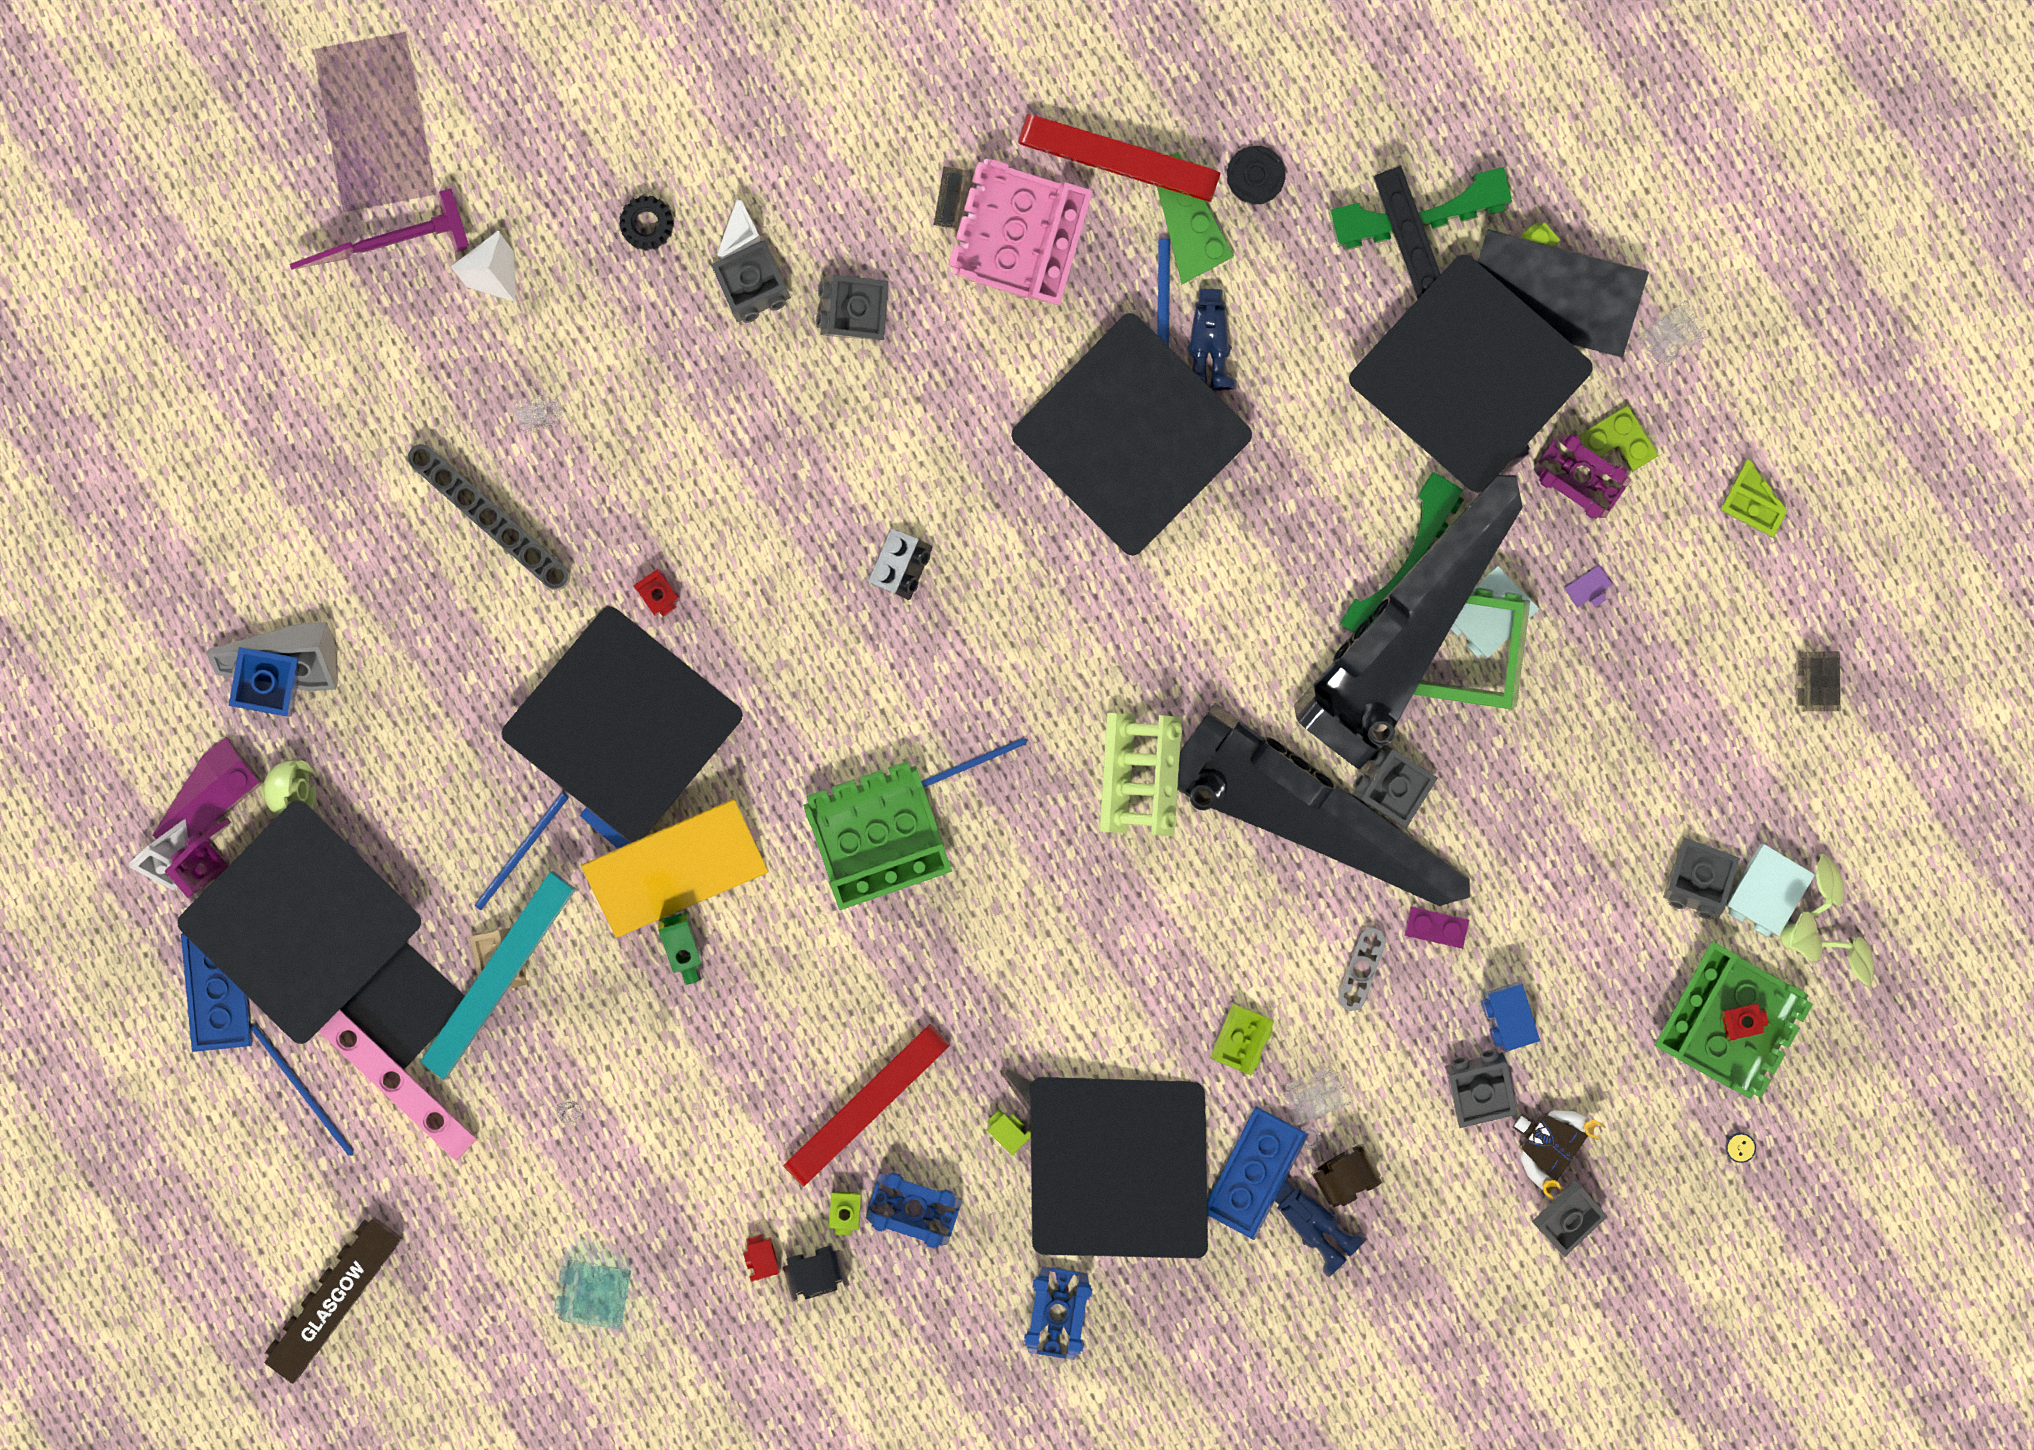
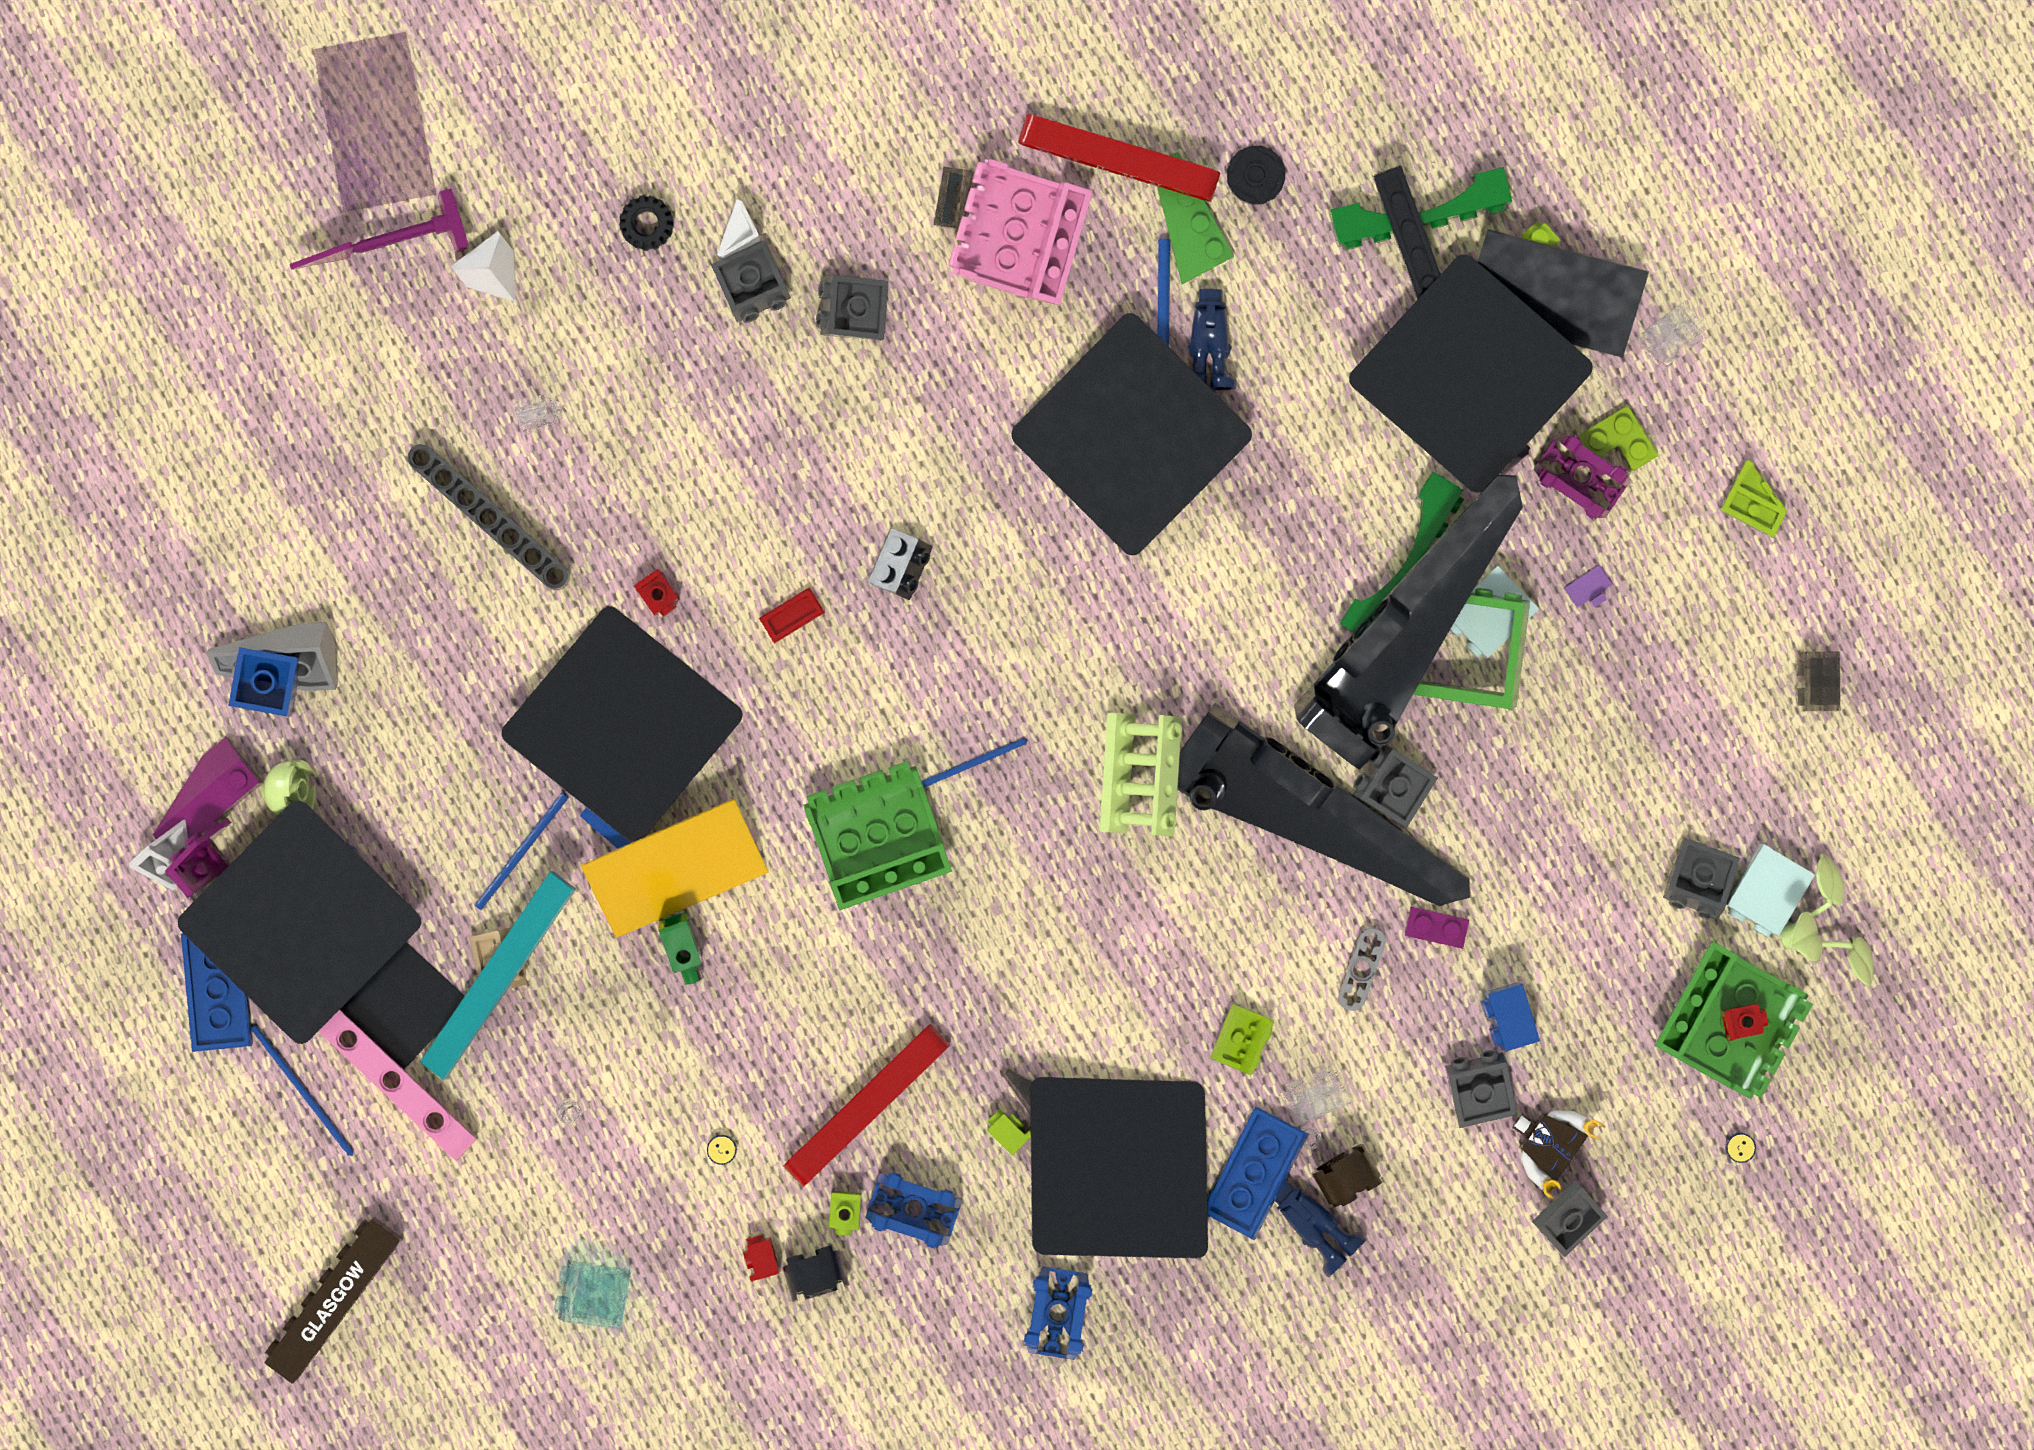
none -> light yellow tile [707,1134,737,1165]
none -> red tile [759,587,825,644]

